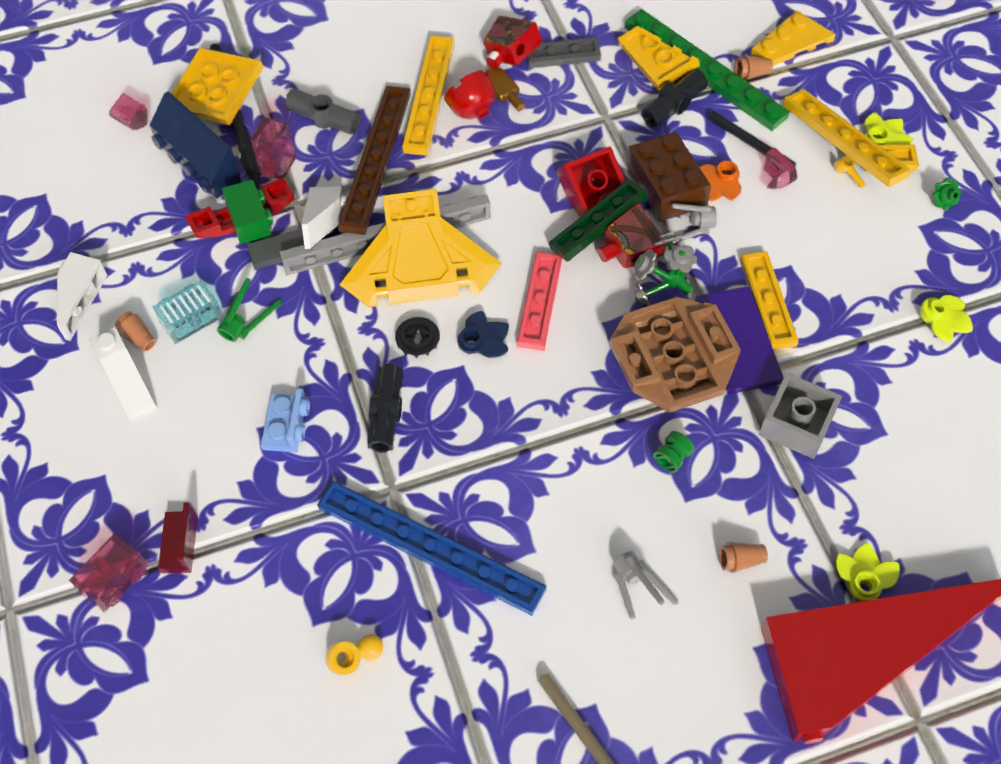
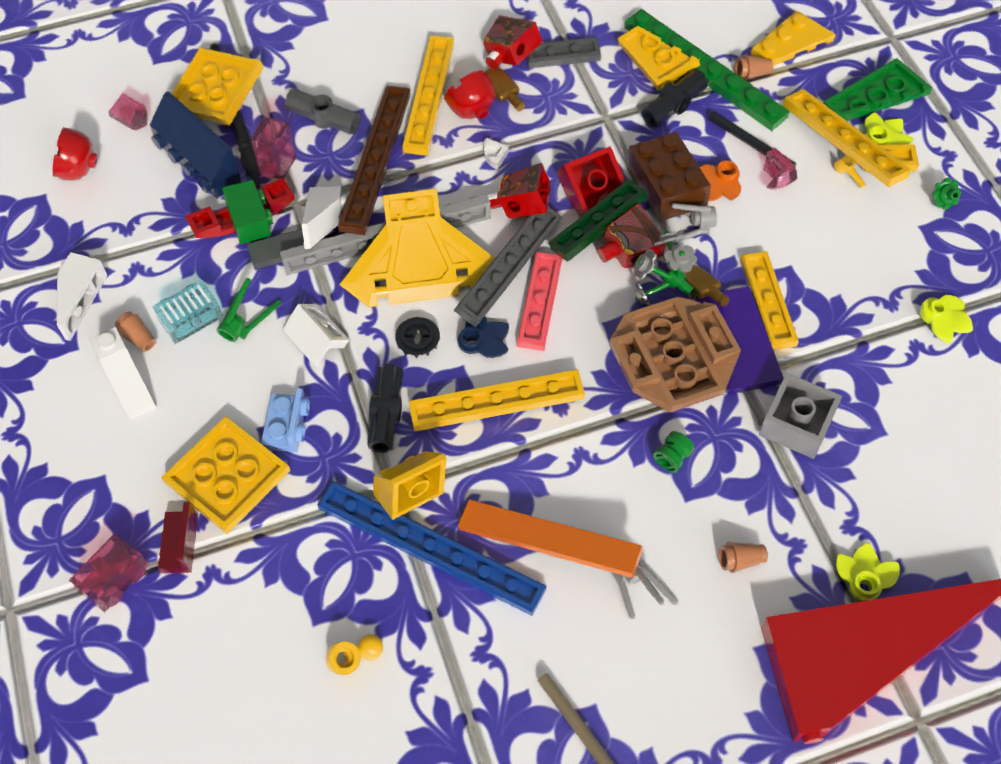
none -> red cylinder [52,127,98,181]
none -> yellow plate [161,416,291,535]
none -> white panel [282,304,349,366]
none -> yellow slope [373,451,447,520]
none -> yellow plate [408,369,585,432]
none -> dark grey tile [454,206,562,327]
none -> orange tile [458,500,643,578]
none -> white tile [483,138,509,170]
none -> red torso [487,163,551,219]
none -> pearl gold piece [684,265,730,307]
none -> green wing [823,58,932,121]

